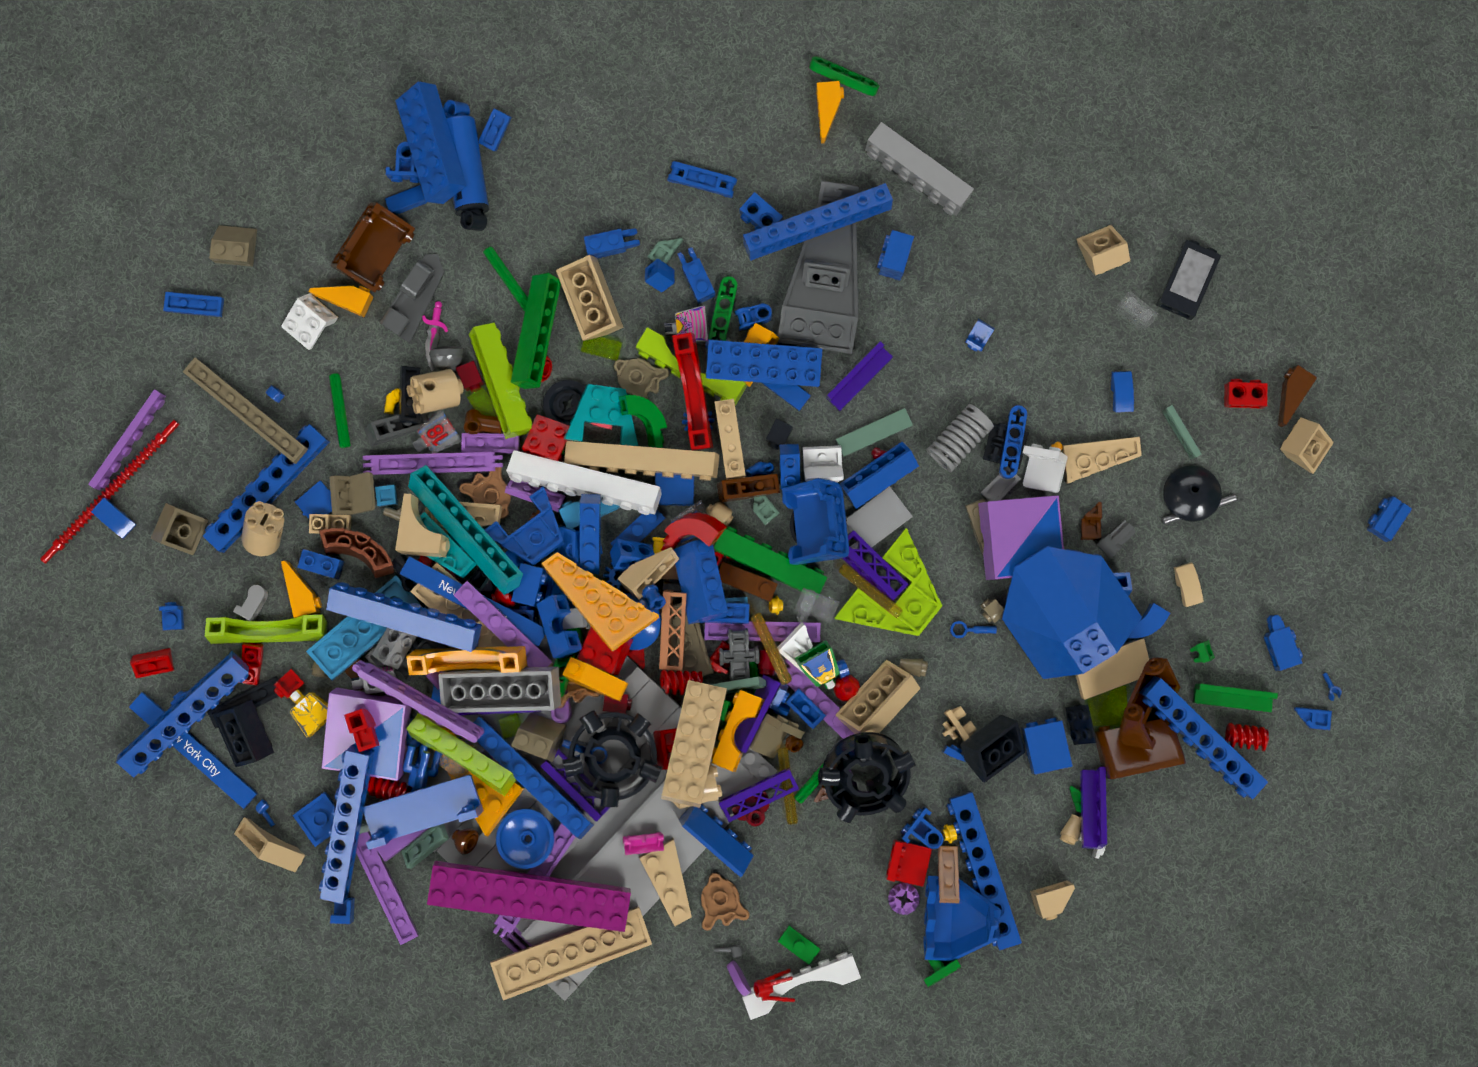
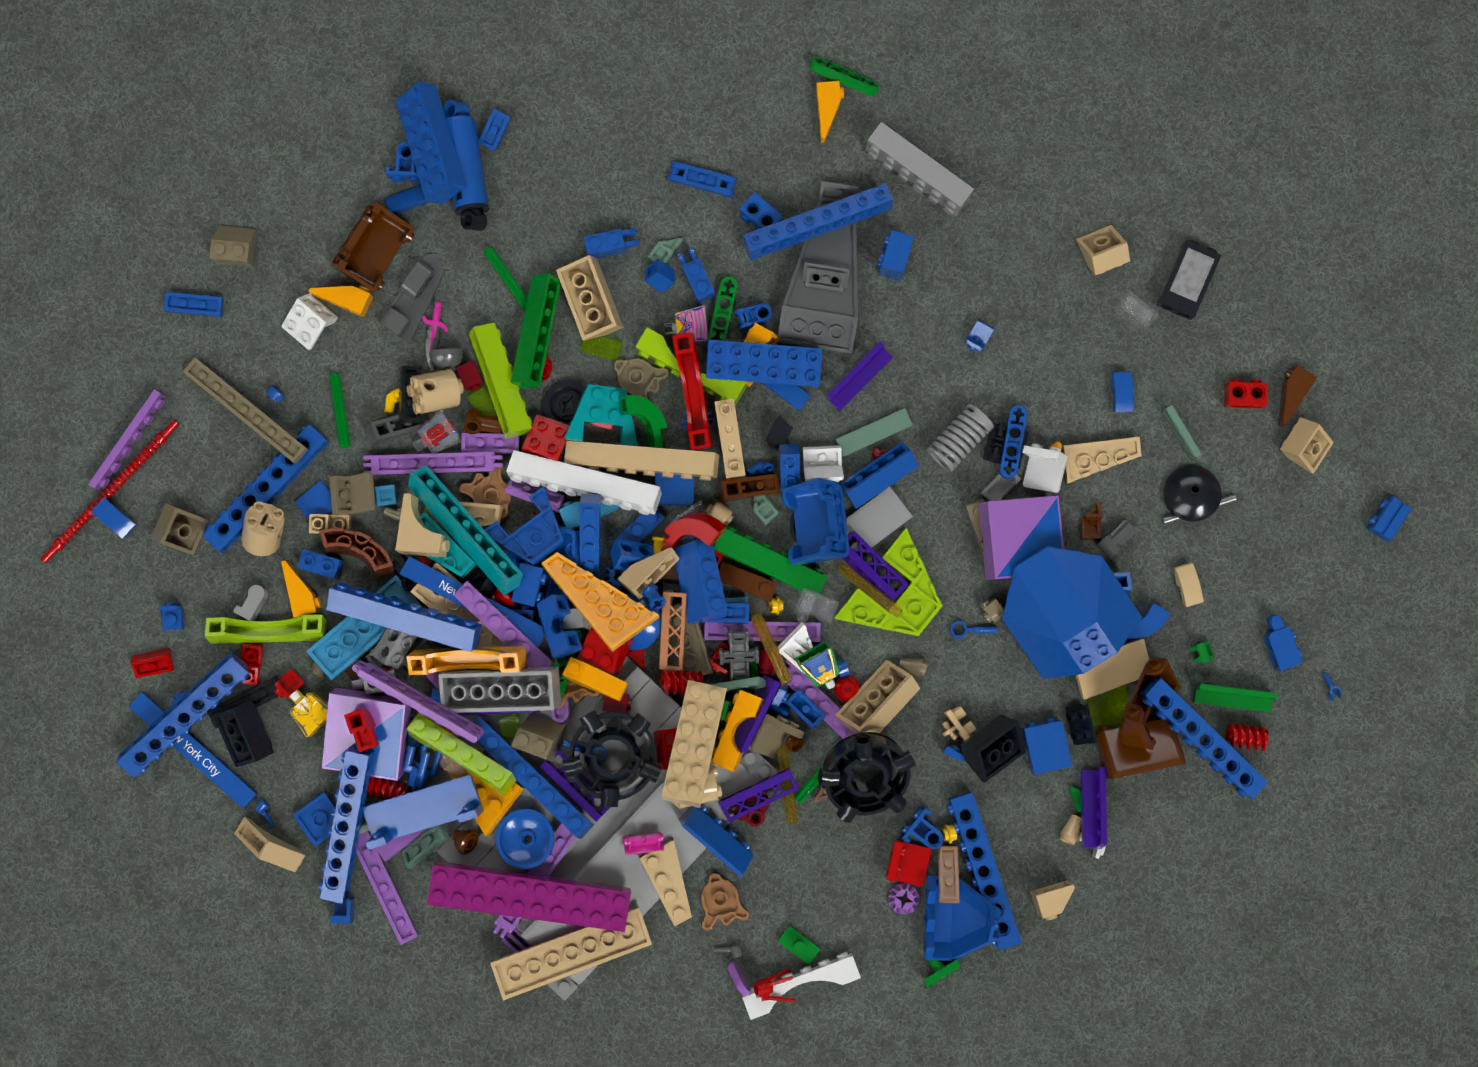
blue tile [1294,707,1332,730] -> none

